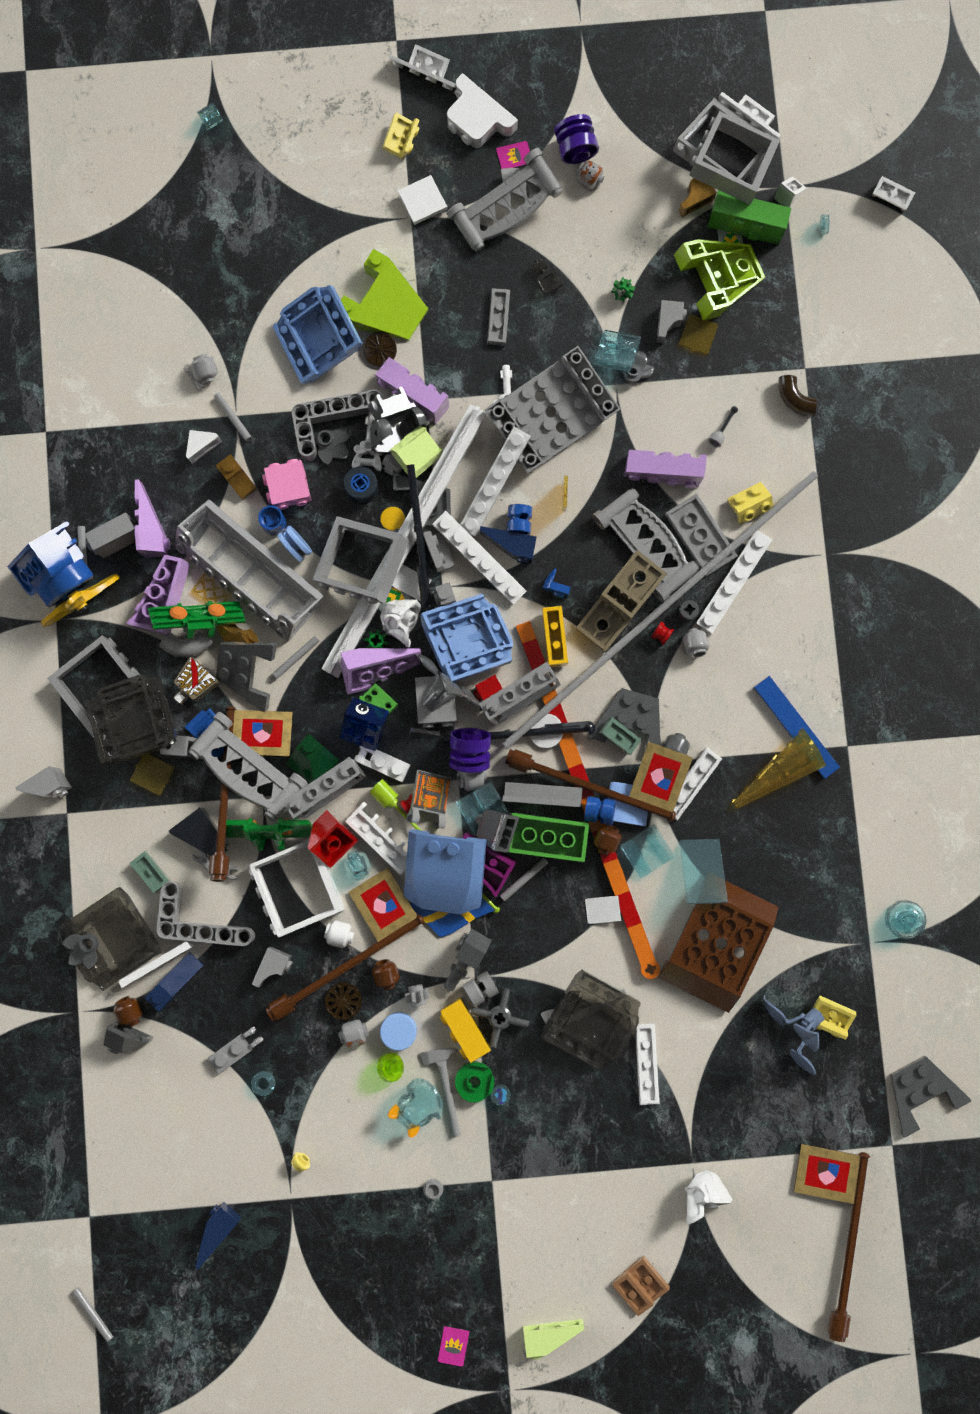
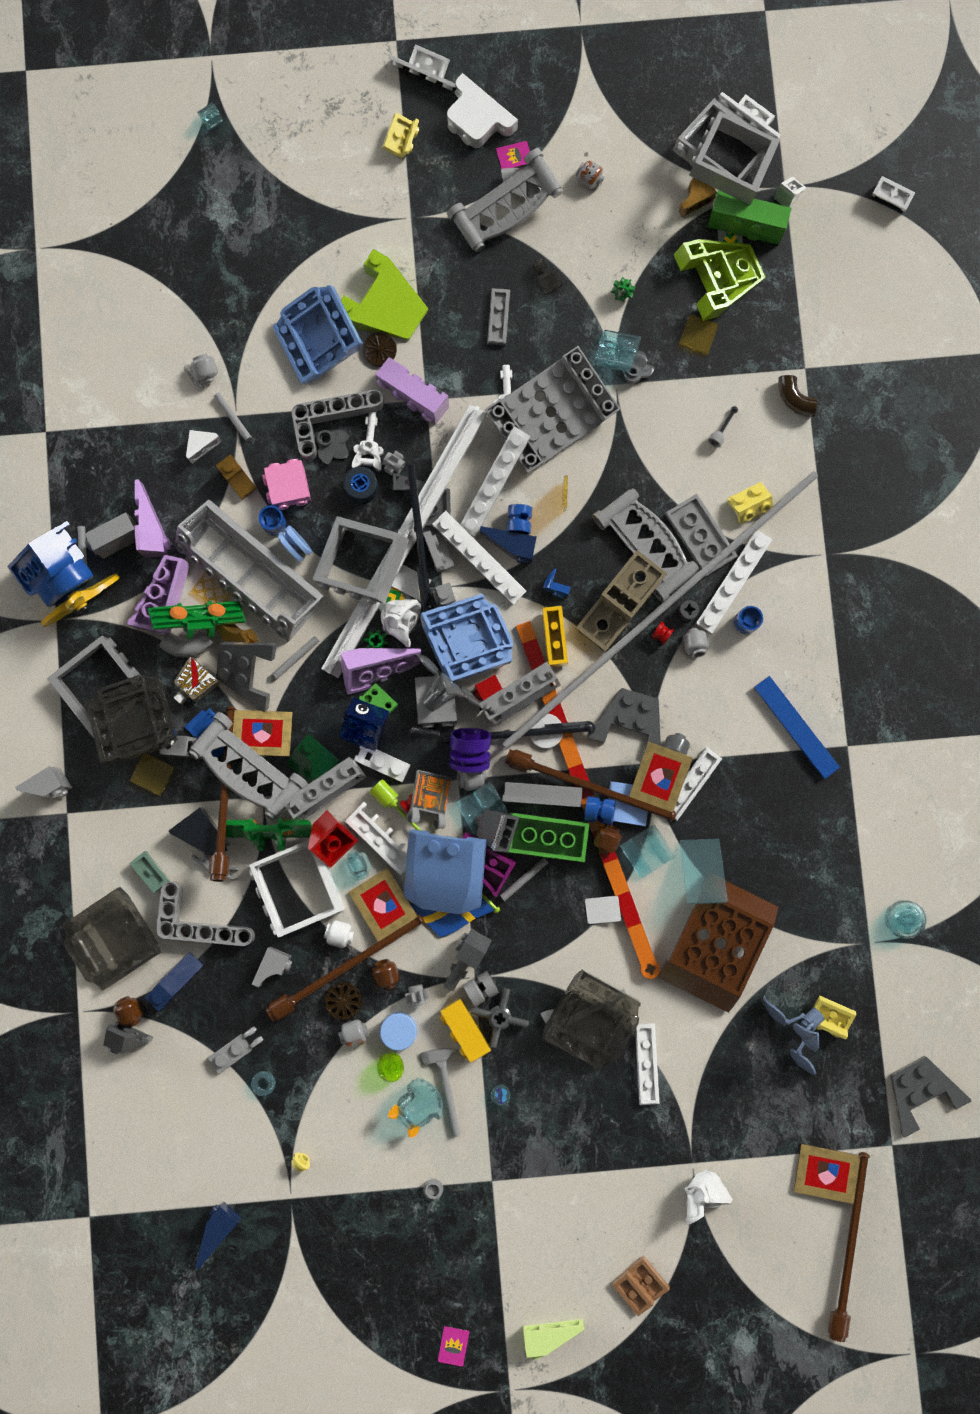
dark grey plate [63,934,99,969] -> none
light grey bar [72,1287,114,1342] -> none
white tile [118,941,194,988] -> none
dark grey piece [368,387,429,453] -> none
yellow sticker [381,507,405,531] -> none
yellowish green slope [390,426,443,478] -> none
white tile [398,175,447,225] -> none
green plate [455,1061,494,1103] -> none
dark purple wheel [554,114,599,164] -> none
sand green plate [599,717,641,755] -> none
lavender wedge [624,450,707,489] -> none
light grey arch [656,300,687,344] -> none
clear yellow wedge [732,728,826,809] -> none
clear light blue tile [820,214,830,234] -> none
none -> blue wheel [734,606,763,634]

